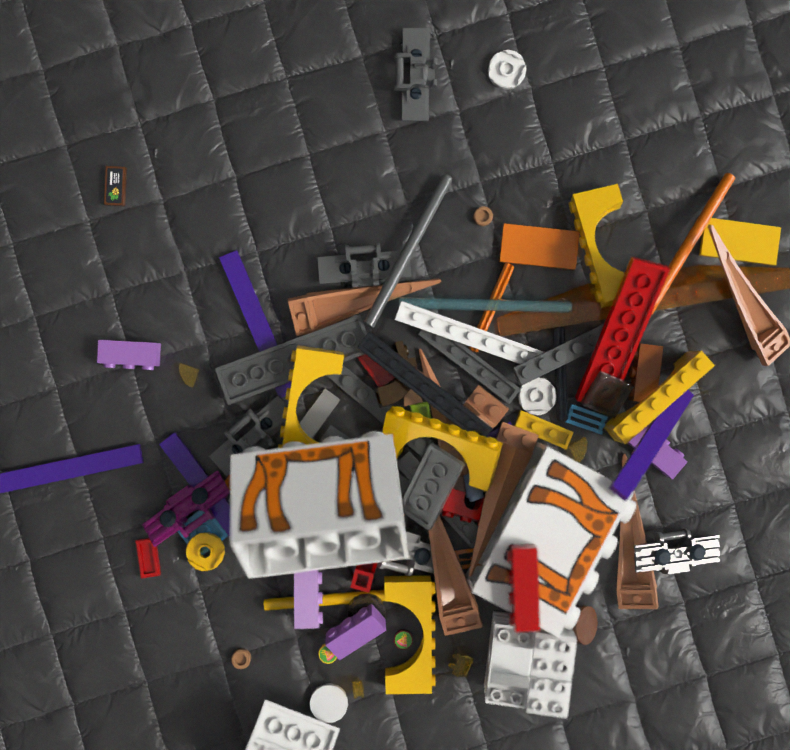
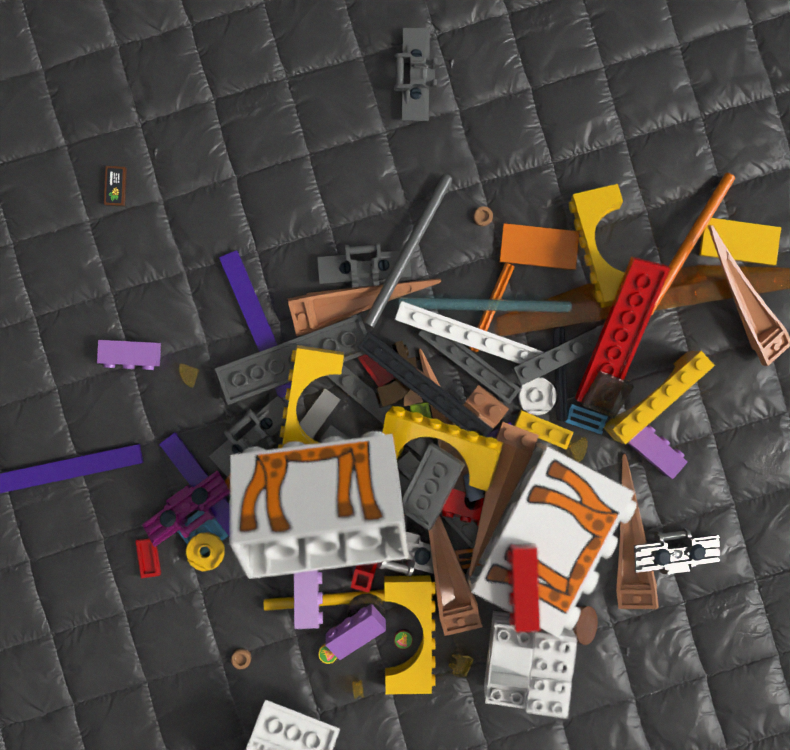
white tile [310,683,348,723] -> none
white tile [488,50,526,90] -> none
dark purple tile [609,390,694,502] -> none
dark orange brick [627,344,663,402] -> none

